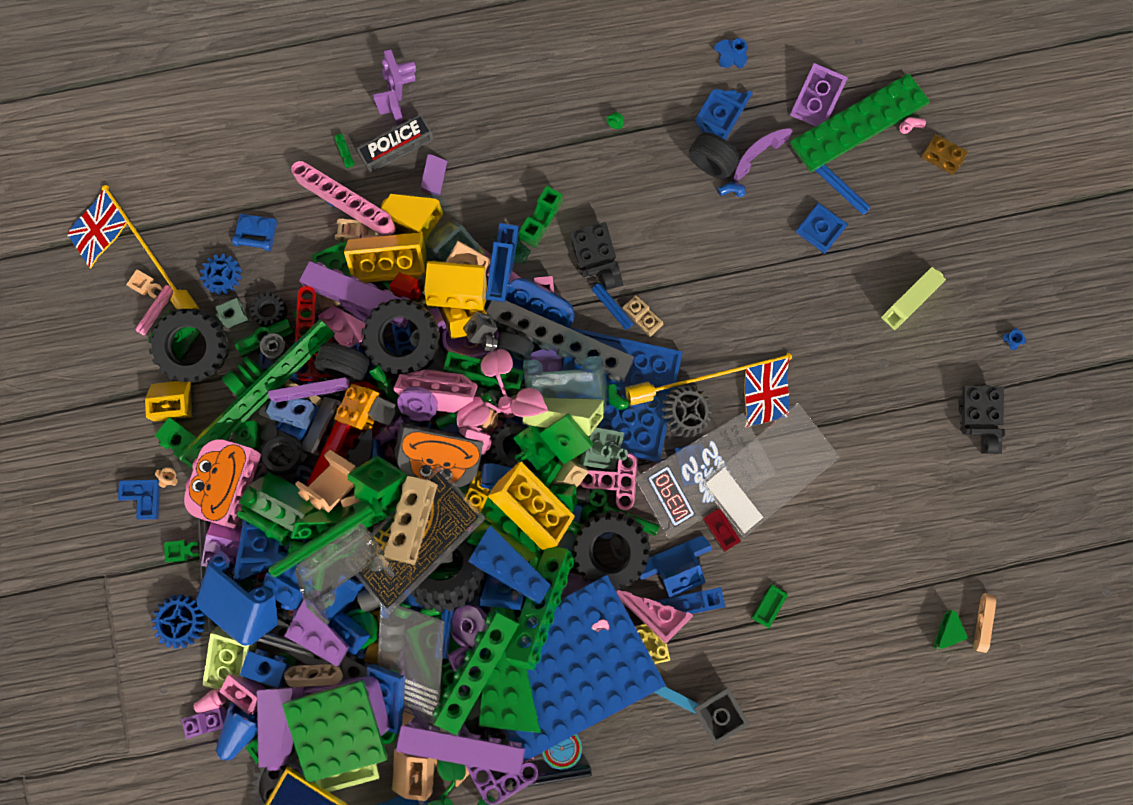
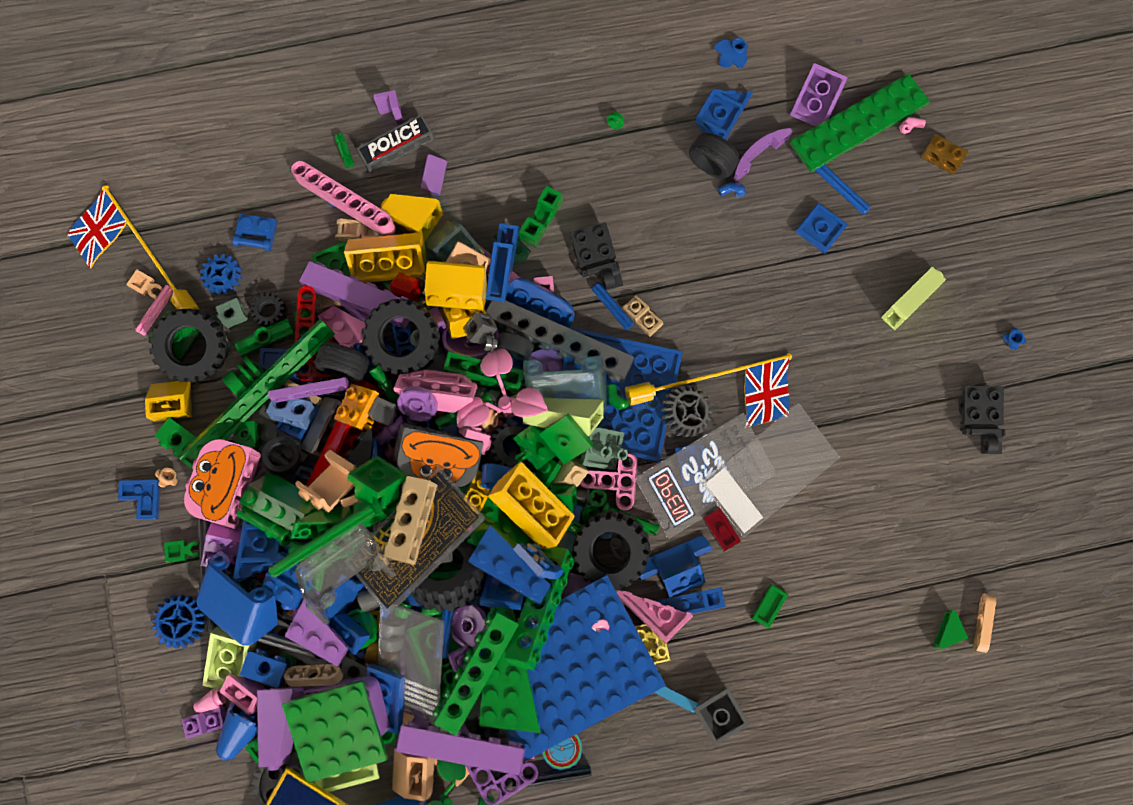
dark grey wheel [260,333,290,363] -> none
medium lavender plate [382,50,416,101] -> none
none -> blue plate [514,543,564,579]

